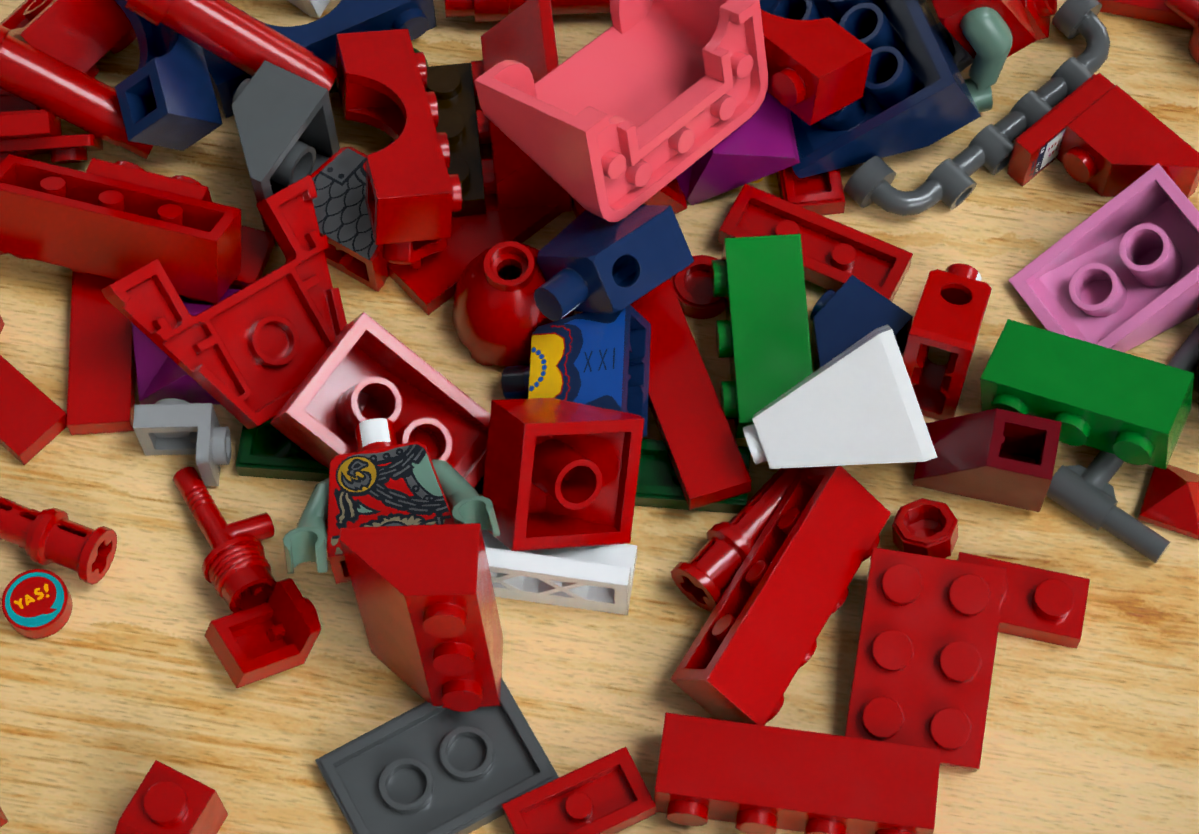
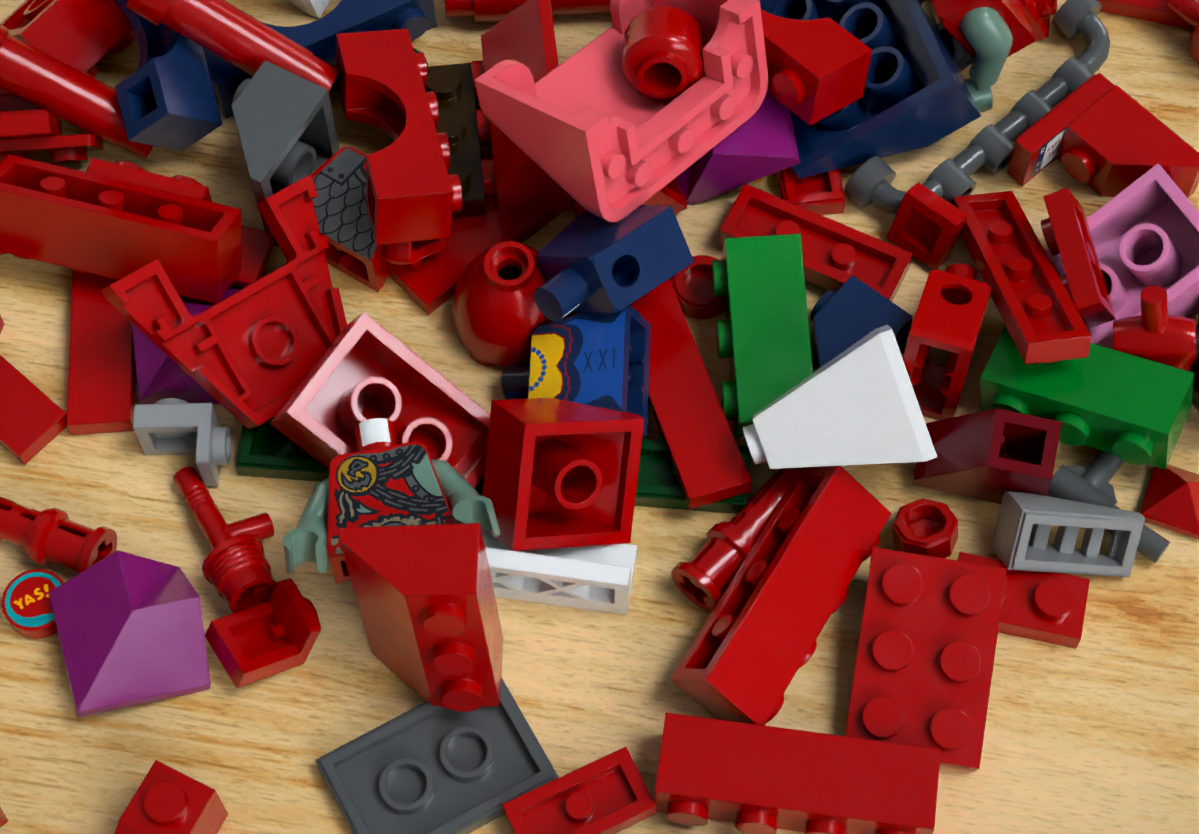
none -> magenta slope [49,550,211,718]
none -> red head [623,6,704,100]
none -> red plate [886,182,968,270]
none -> red plate [953,191,1091,364]
none -> light grey slope [992,491,1145,577]
none -> red plate [1041,188,1116,327]
none -> red piece [1113,285,1196,372]

